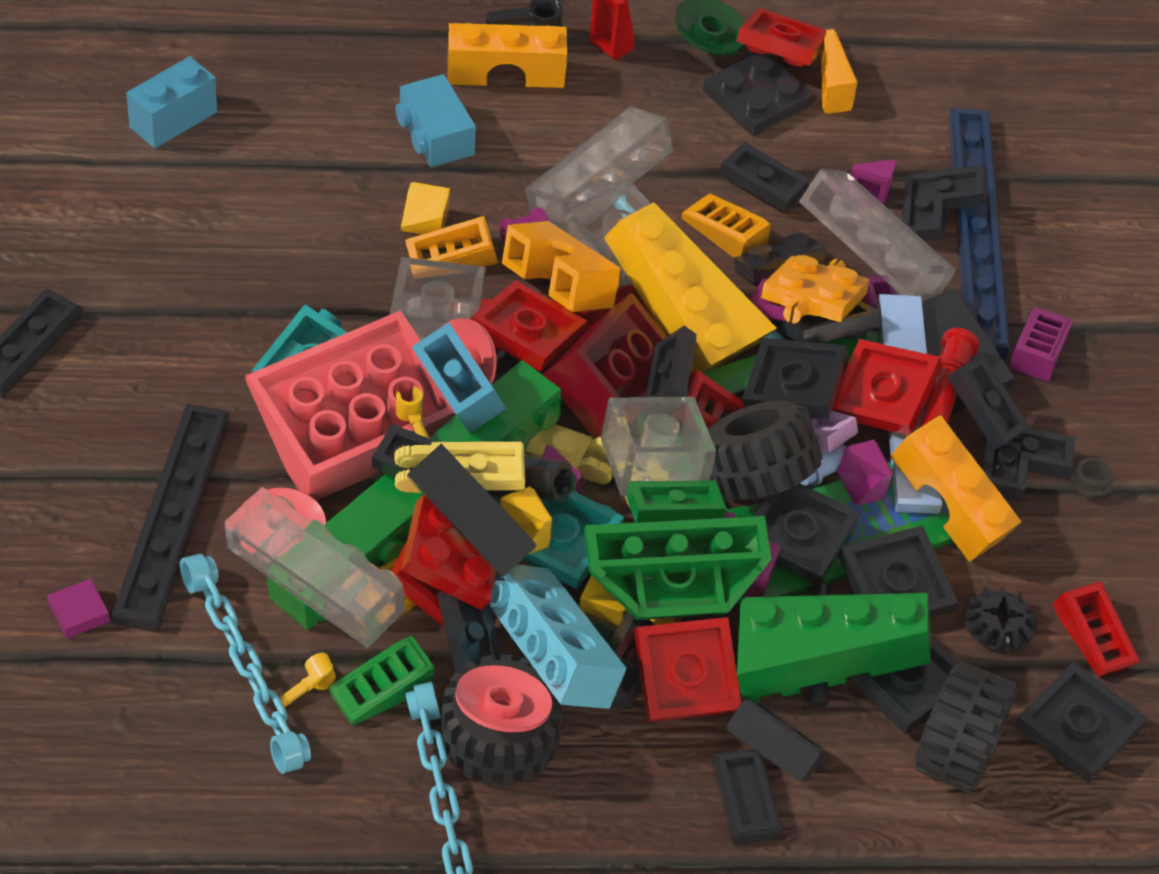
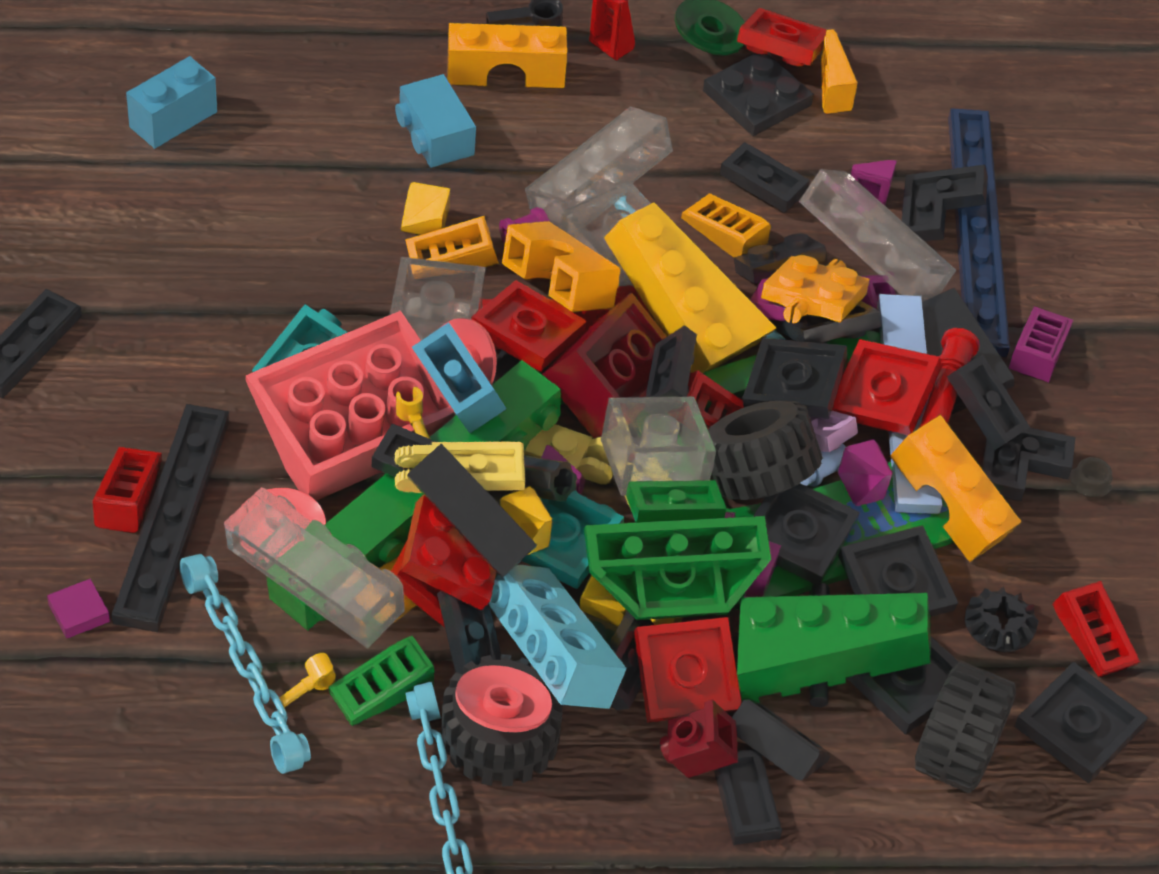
none -> red slope [93,447,162,533]
none -> dark red brick [660,699,738,778]

